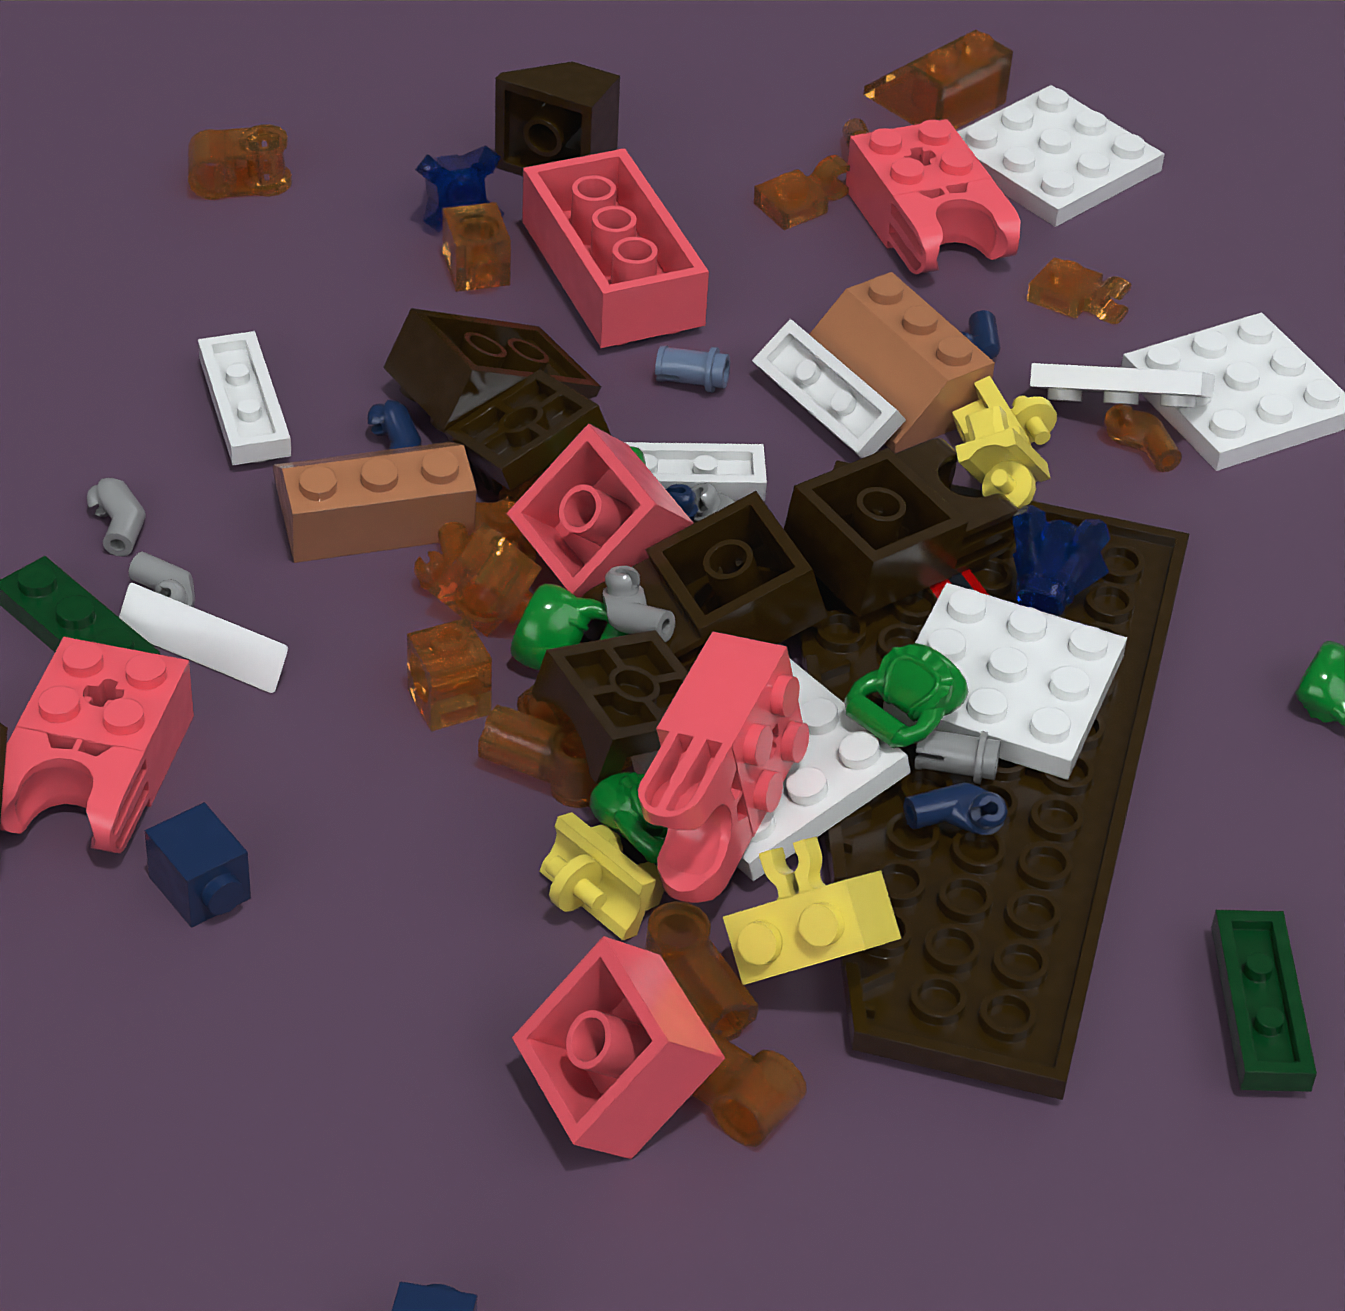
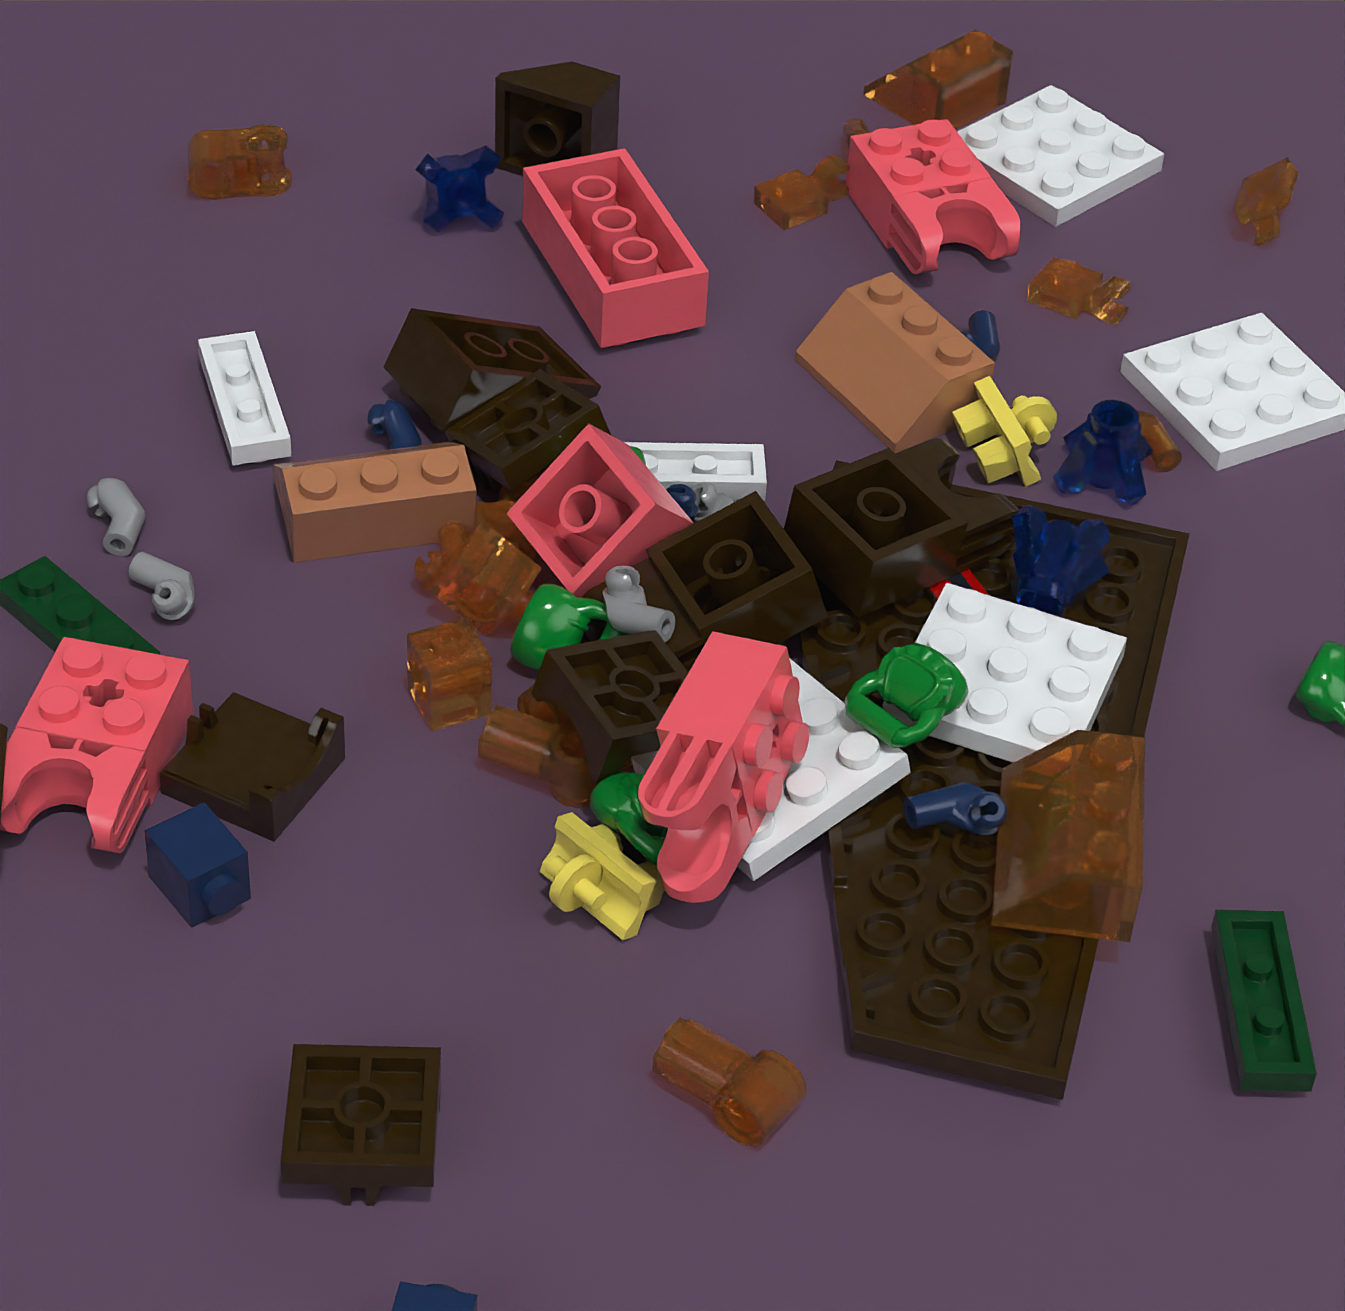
white sticker [119,583,288,693] -> none
clear orange brick [442,202,511,292] -> none
coral brick [512,936,726,1159] -> none
clear orange piece [645,901,758,1046] -> none
sand blue pin [655,345,730,393] -> none
light yellow brick [723,836,901,985] -> none
white plate [752,319,906,459] -> none
light grey pin [915,730,1001,784] -> none
light yellow hips [955,406,1051,510] -> none
white plate [1030,363,1215,408] -> none
none -> dark brown piece [160,692,345,842]
none -> dark brown piece [281,1044,441,1206]
none -> clear orange slope [991,730,1145,943]
none -> clear blue rock [1053,400,1153,505]
none -> clear orange plate [1234,157,1299,246]

